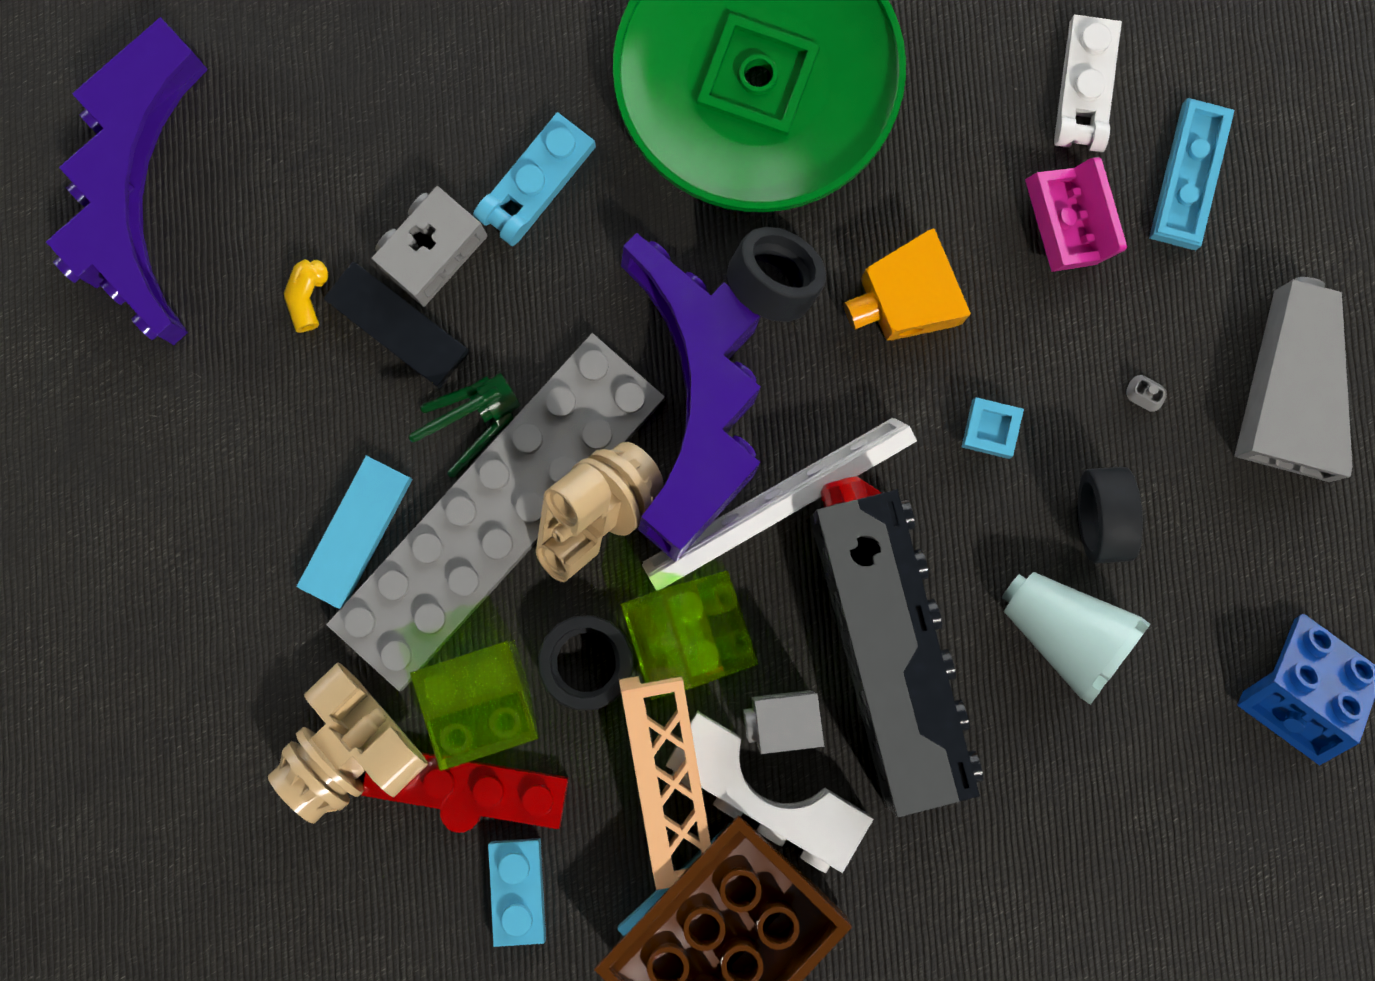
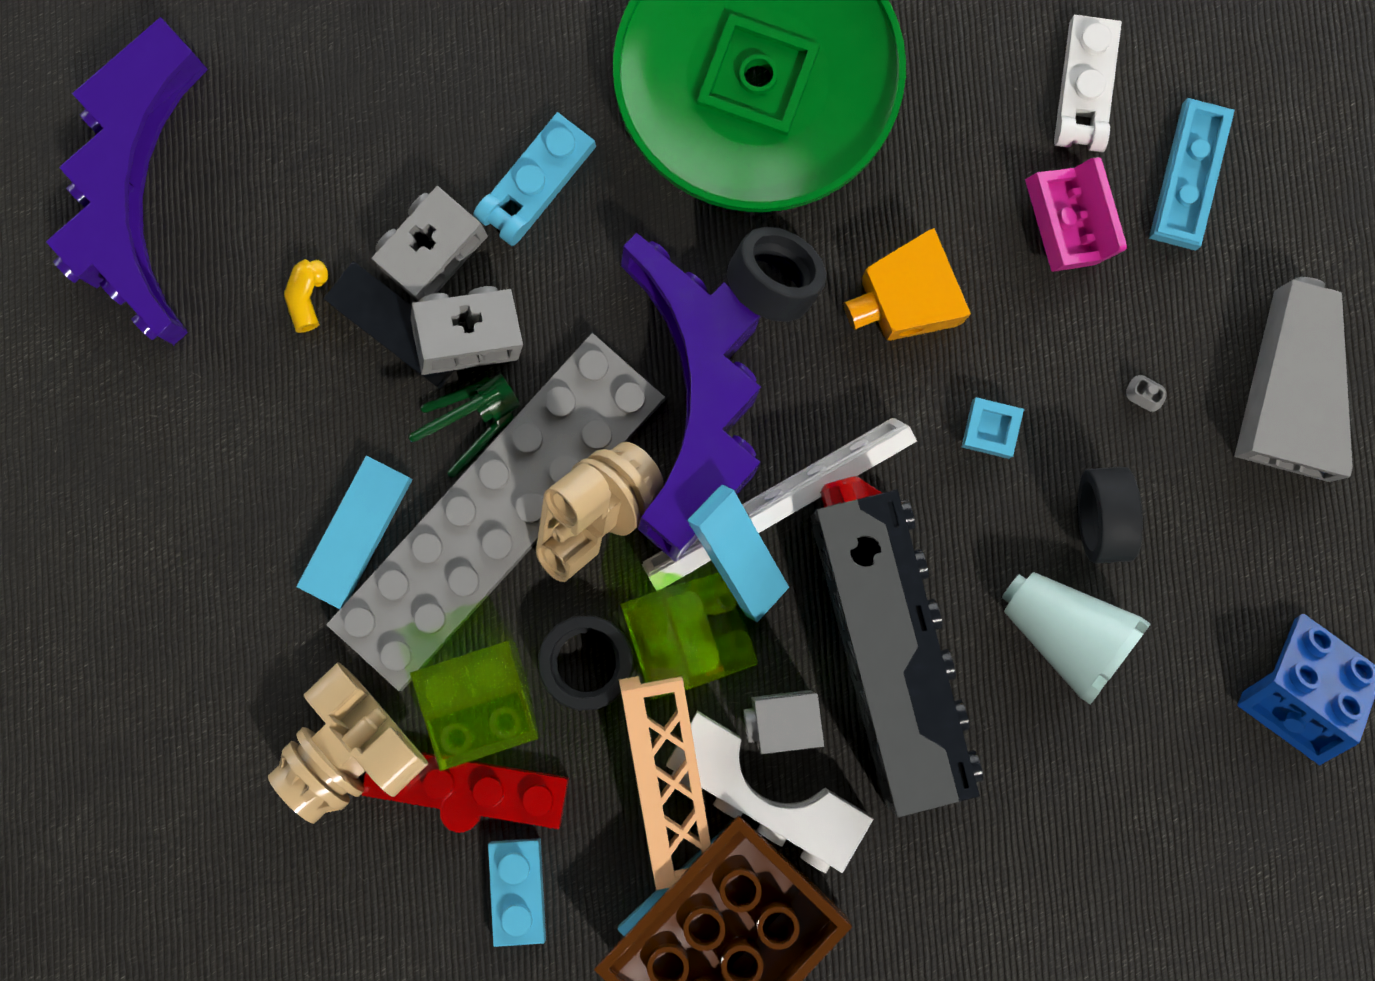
none -> light grey brick [411,286,523,375]
none -> medium azure tile [687,485,789,622]

